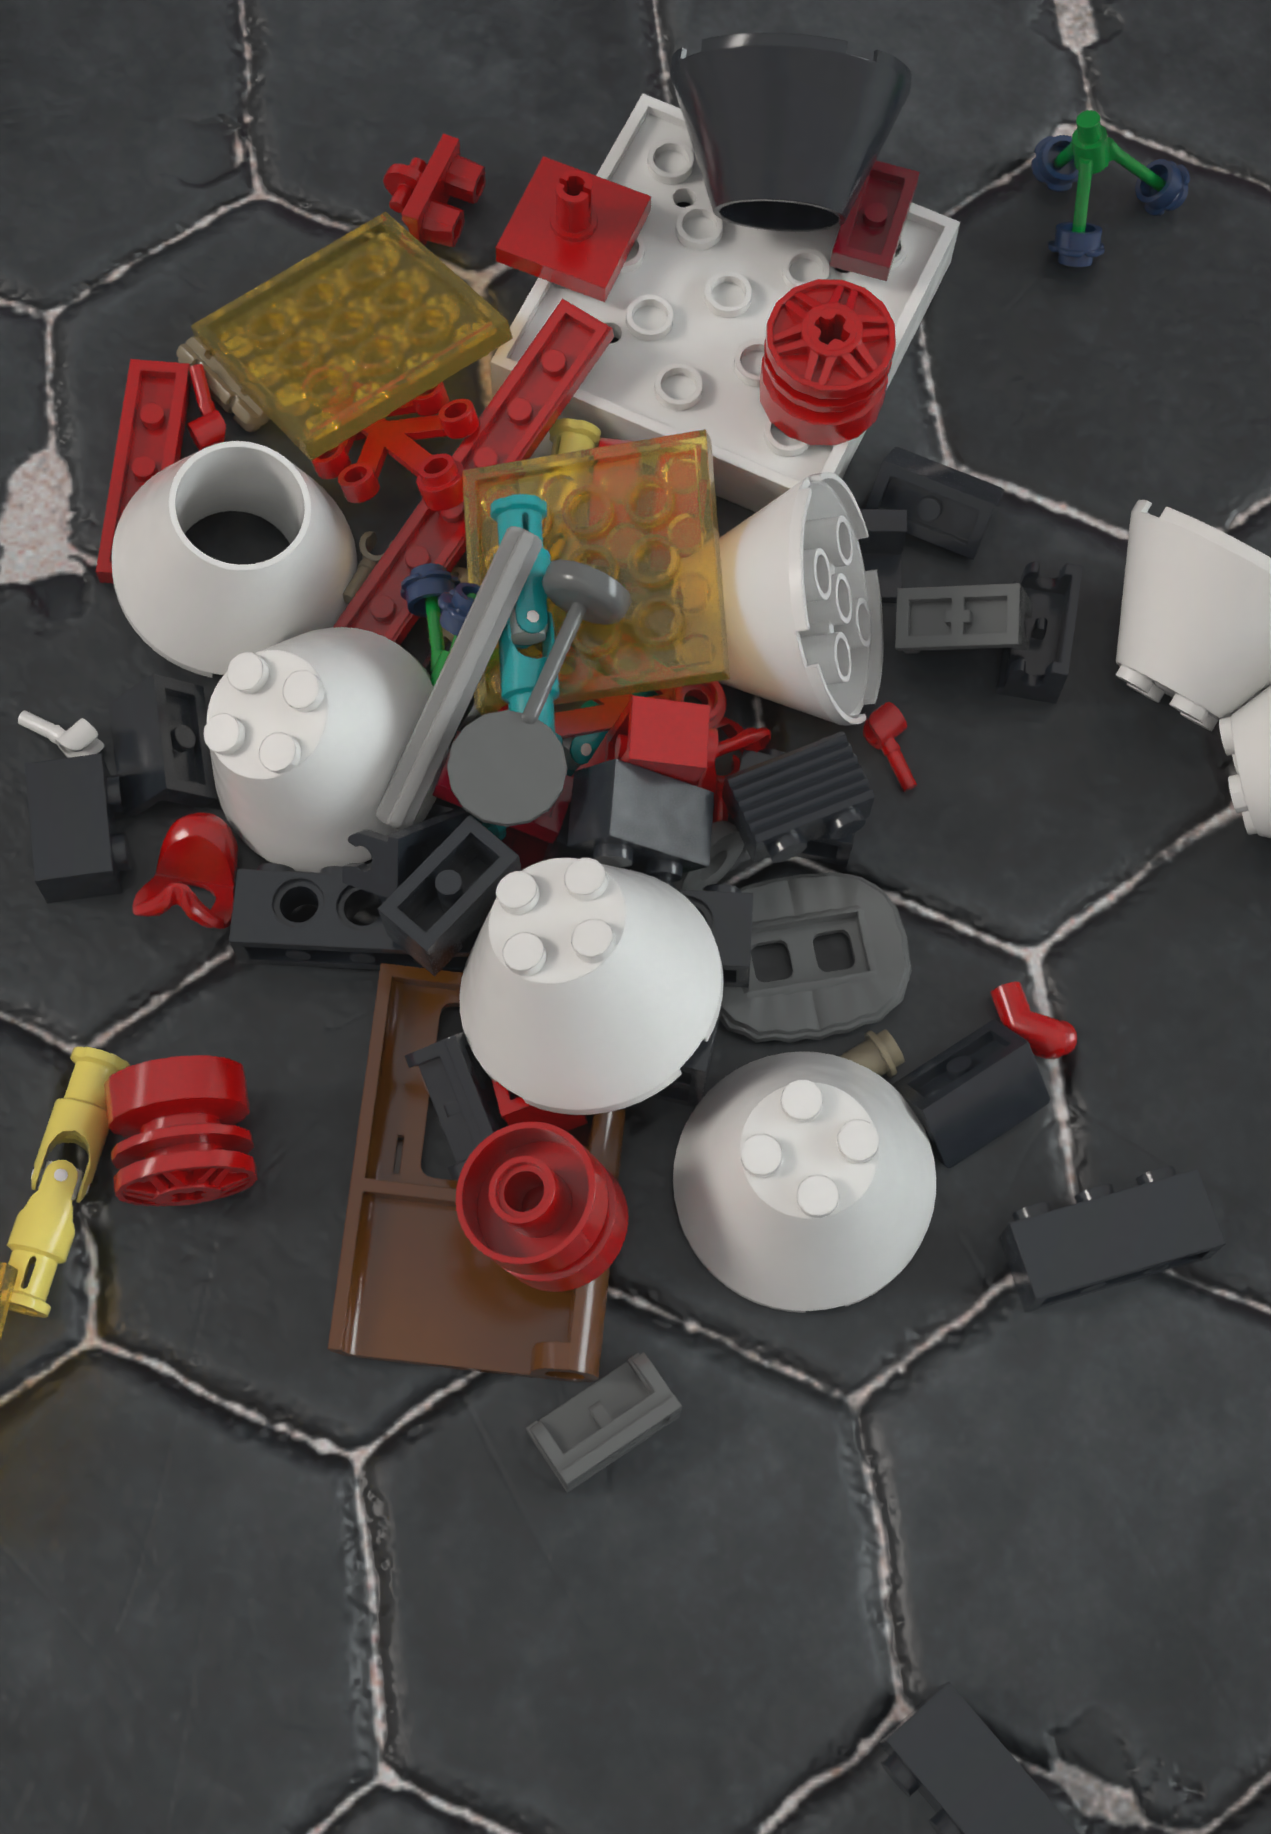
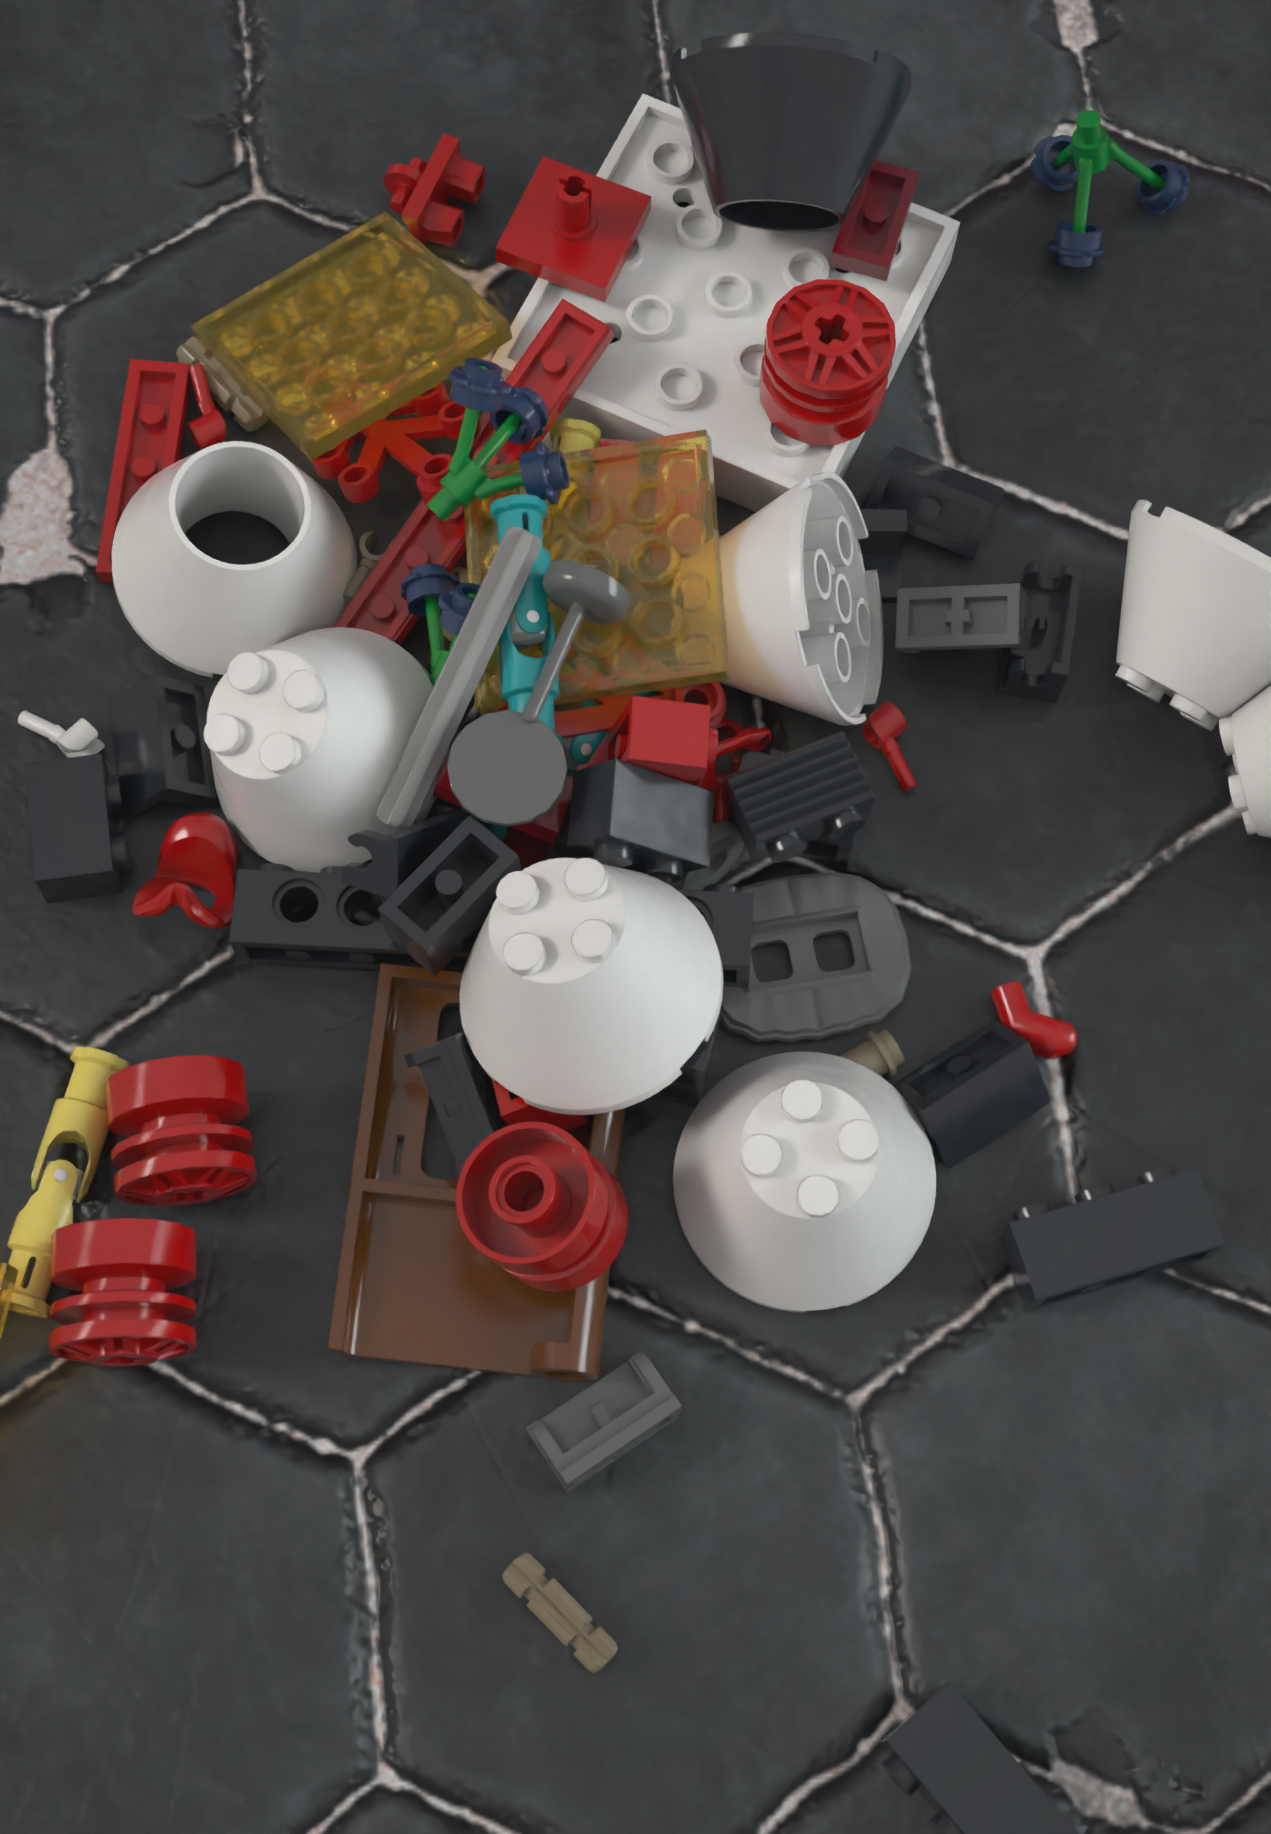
none -> red wheel [49,1218,196,1367]
none -> dark blue plant [427,358,570,523]
none -> dark tan axle [502,1552,618,1673]

